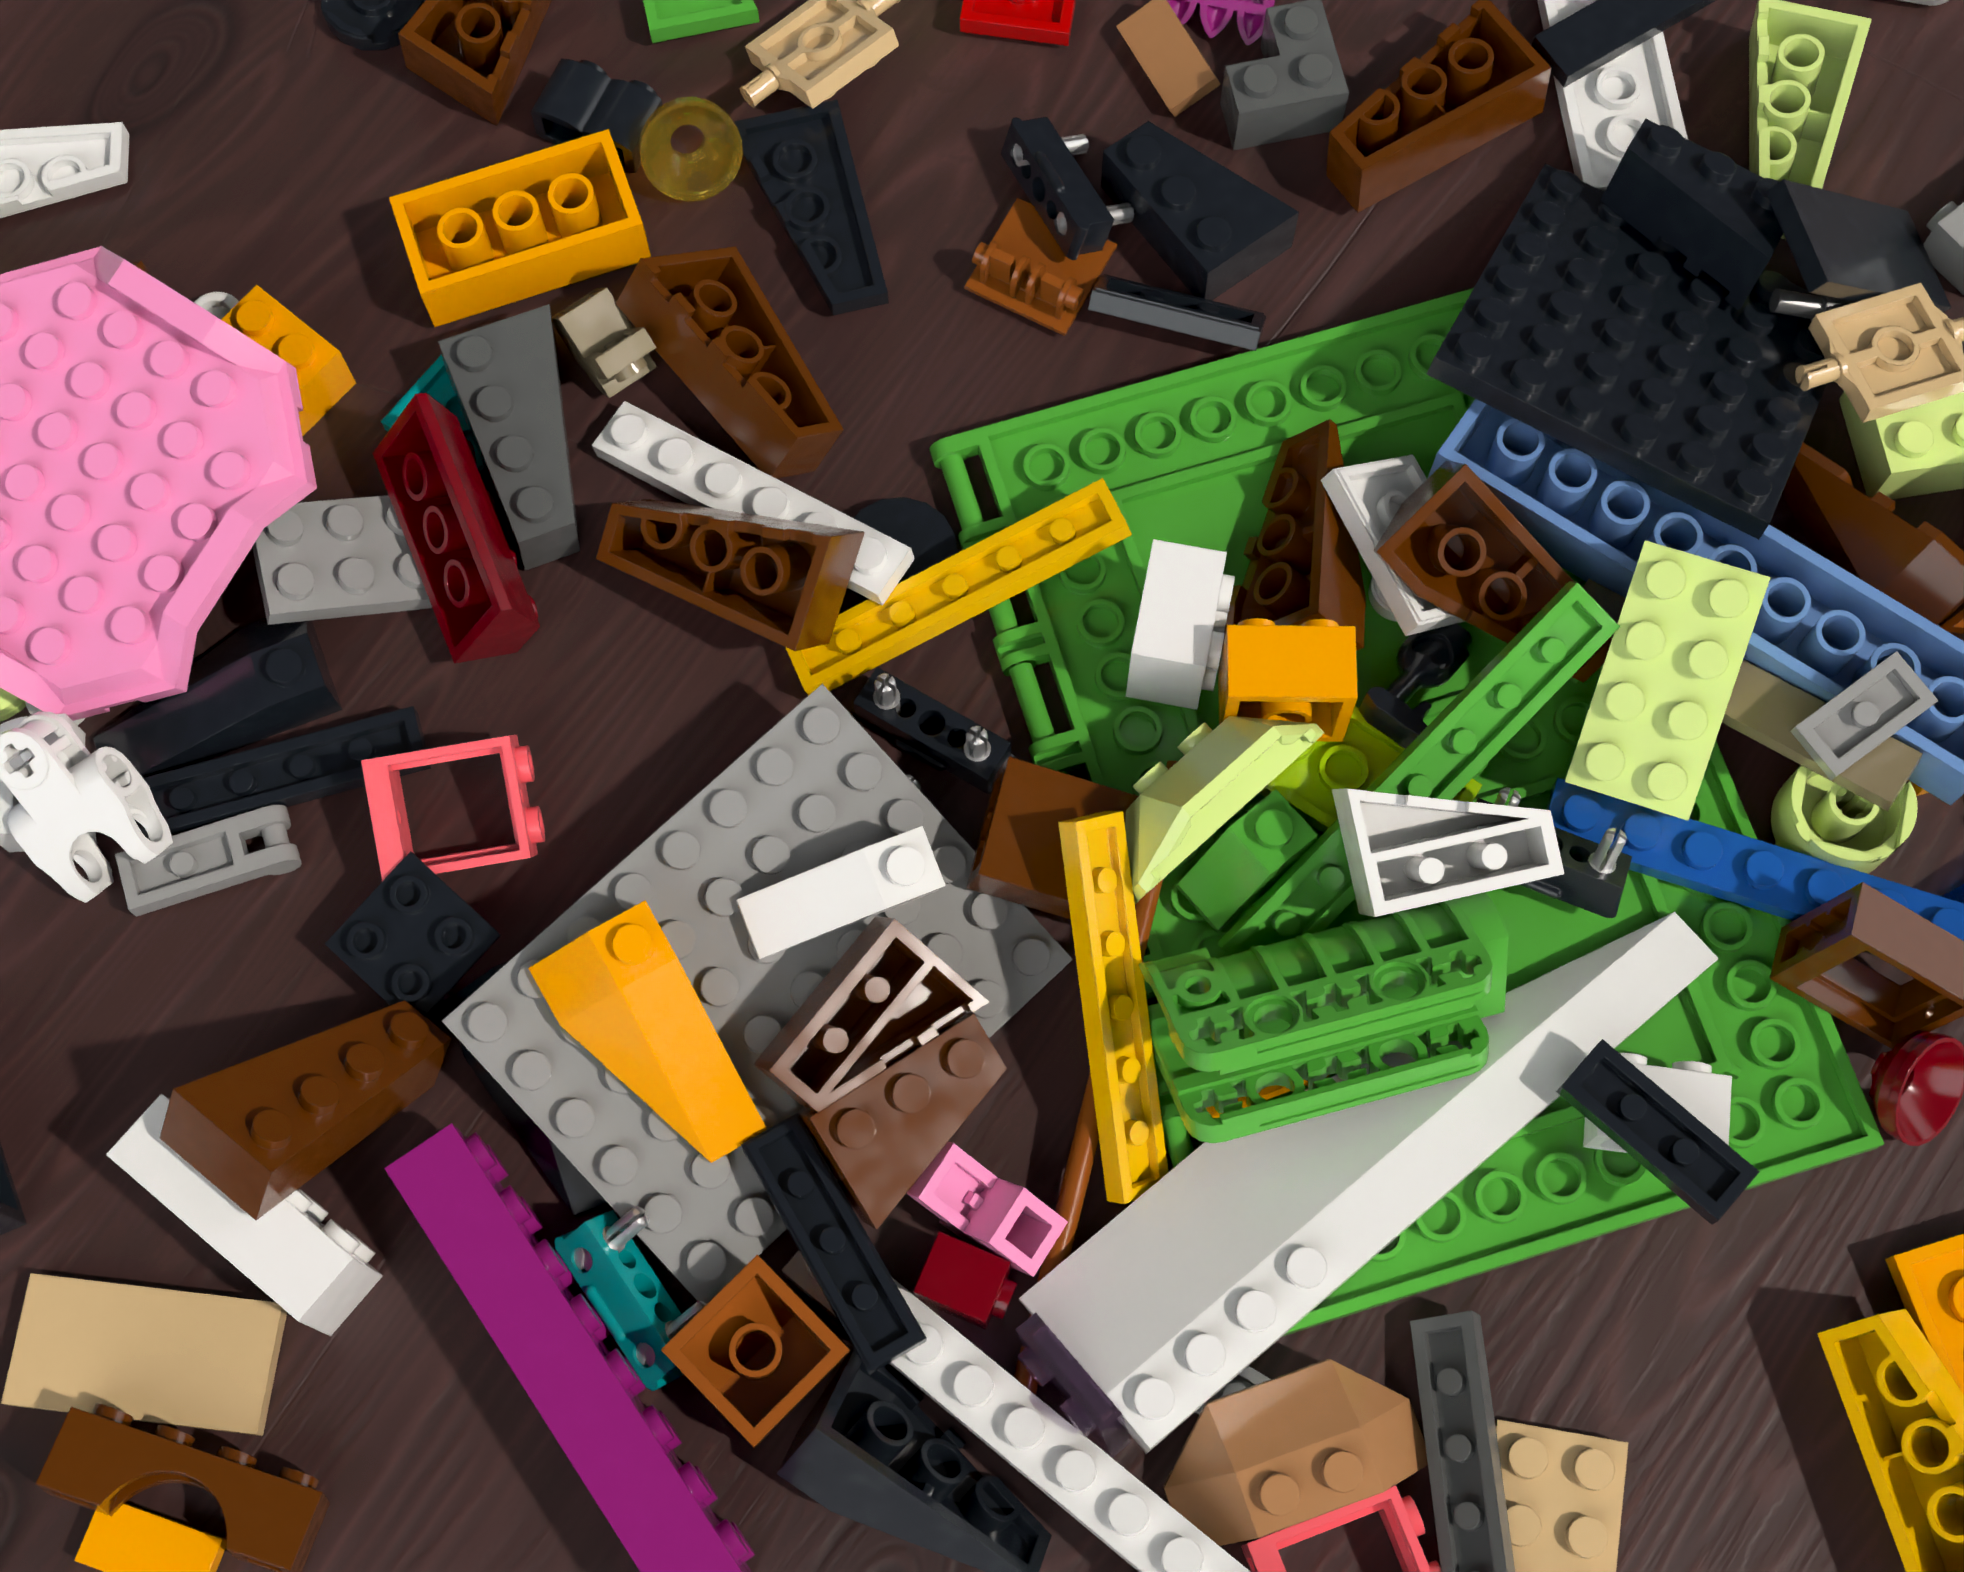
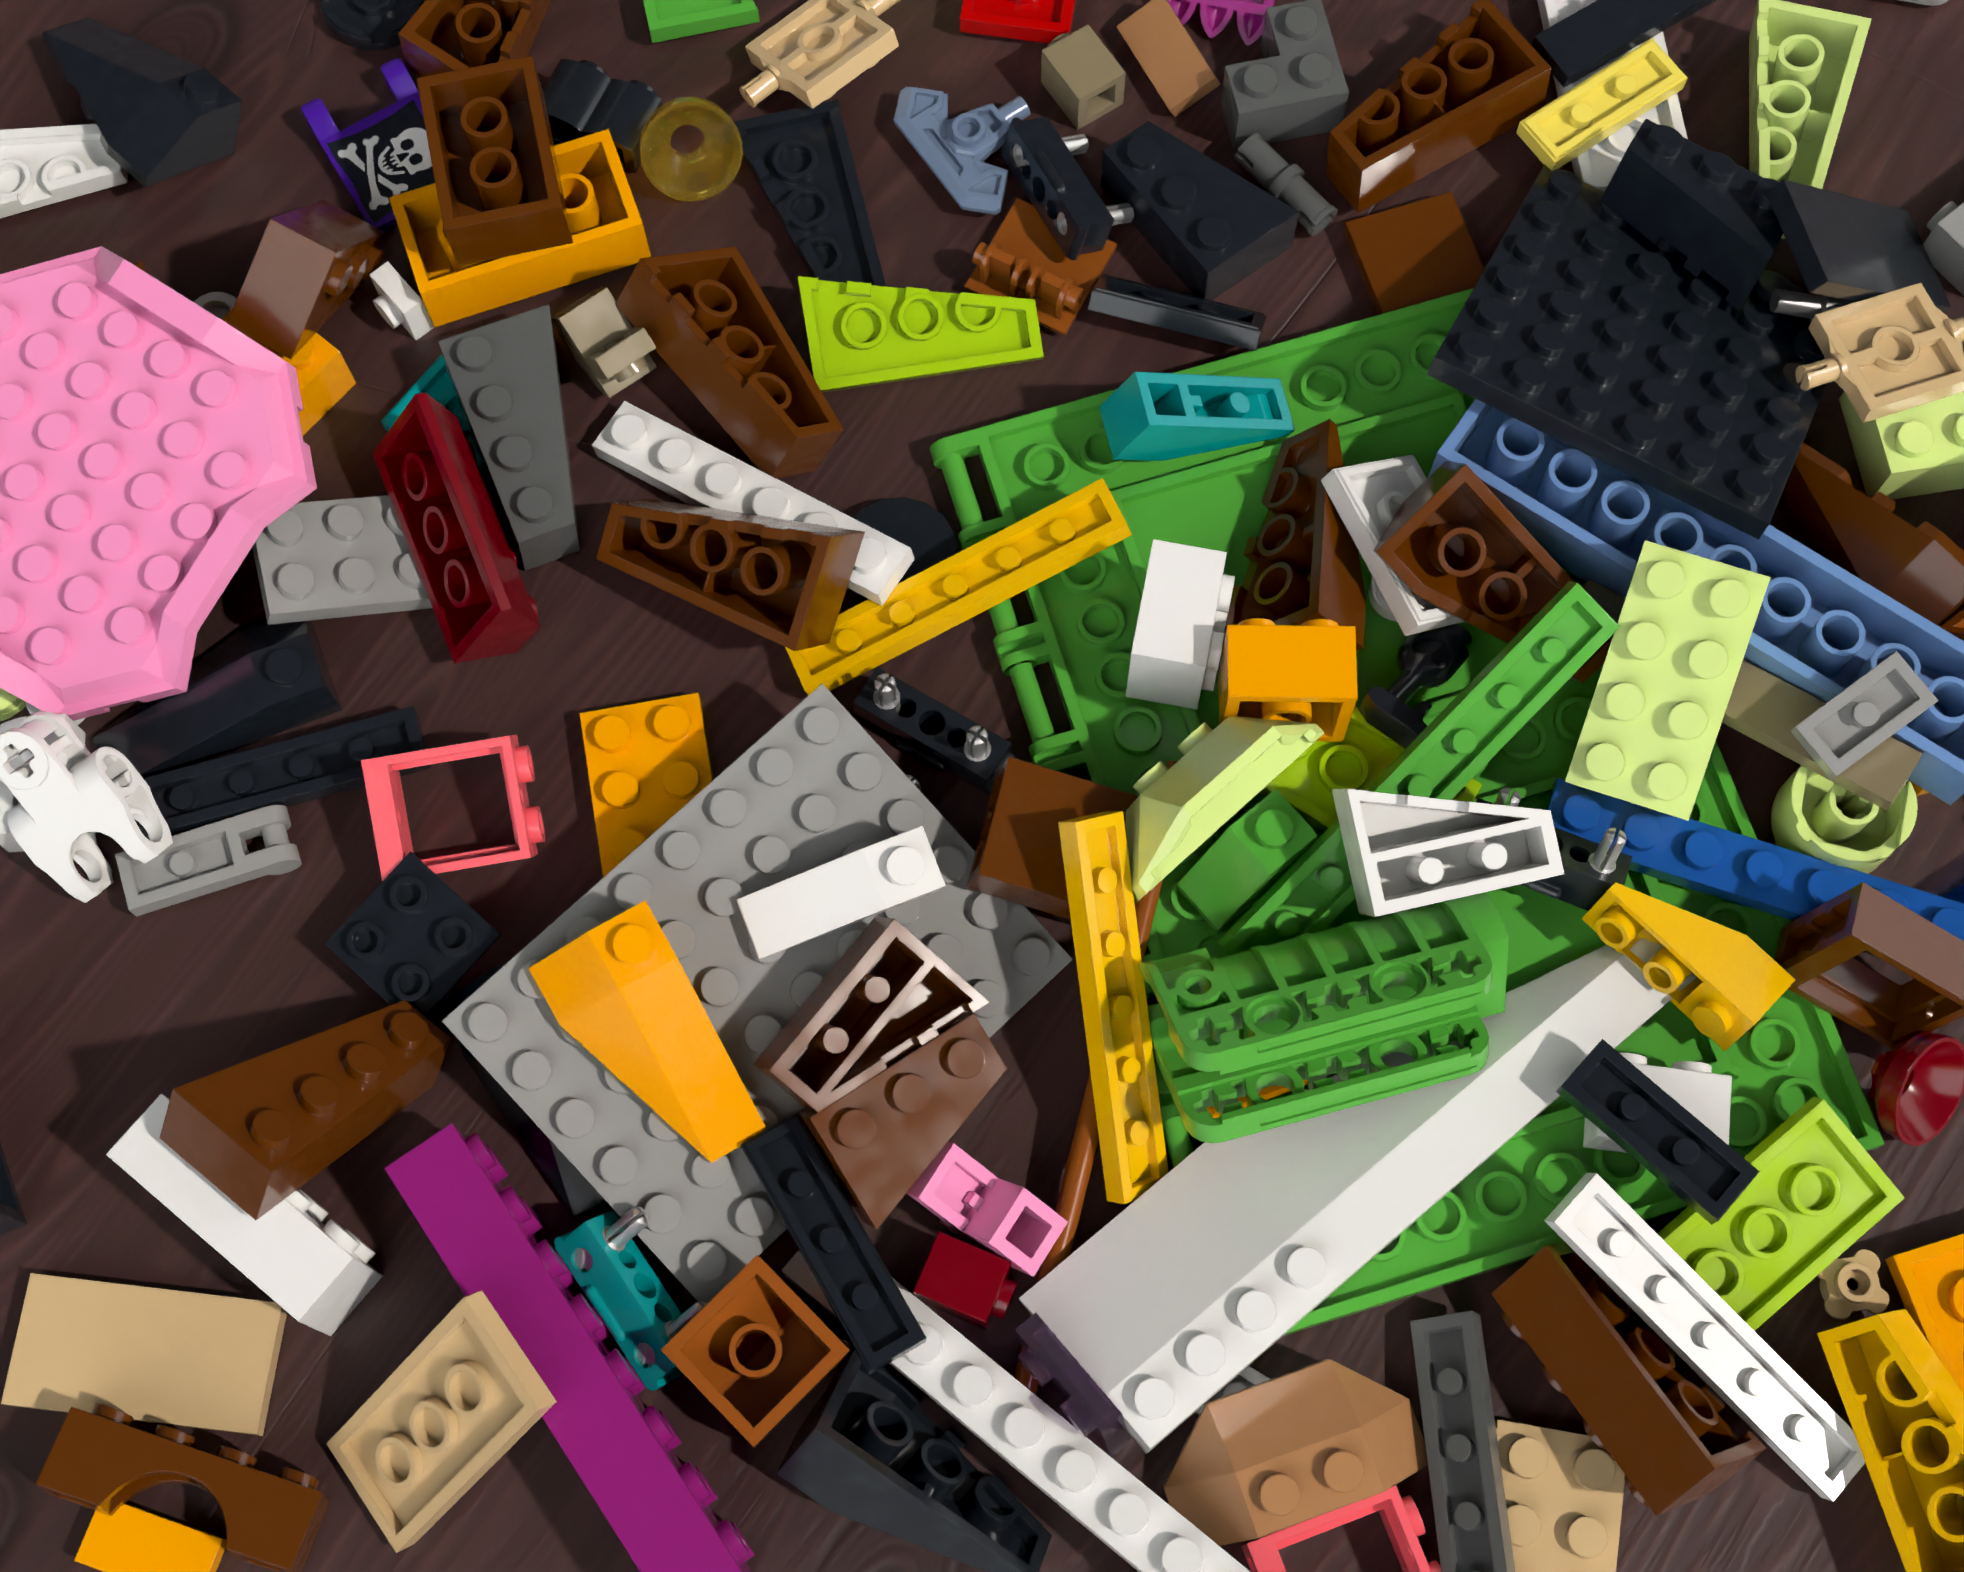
none -> black wedge [42,17,242,187]
none -> reddish brown wedge [227,200,385,359]
none -> flag [301,58,435,230]
none -> tan plate [327,1290,557,1553]
none -> white plate [369,261,434,340]
none -> reddish brown brick [416,56,573,266]
none -> light orange plate [580,693,714,878]
none -> lime wing [798,276,1044,393]
none -> sand blue piece [894,87,1030,215]
none -> dark tan brick [1041,24,1126,130]
none -> teal slope [1099,372,1295,461]
none -> dark grey pin [1233,133,1338,237]
none -> reddish brown tile [1343,191,1485,315]
none -> reddish brown wedge [1491,1242,1767,1516]
none -> light yellow tile [1516,38,1688,171]
none -> white plate [1544,1173,1865,1501]
none -> yellow slope [1582,882,1796,1051]
none -> lime plate [1657,1096,1905,1331]
none -> tan plate [1817,1249,1889,1319]

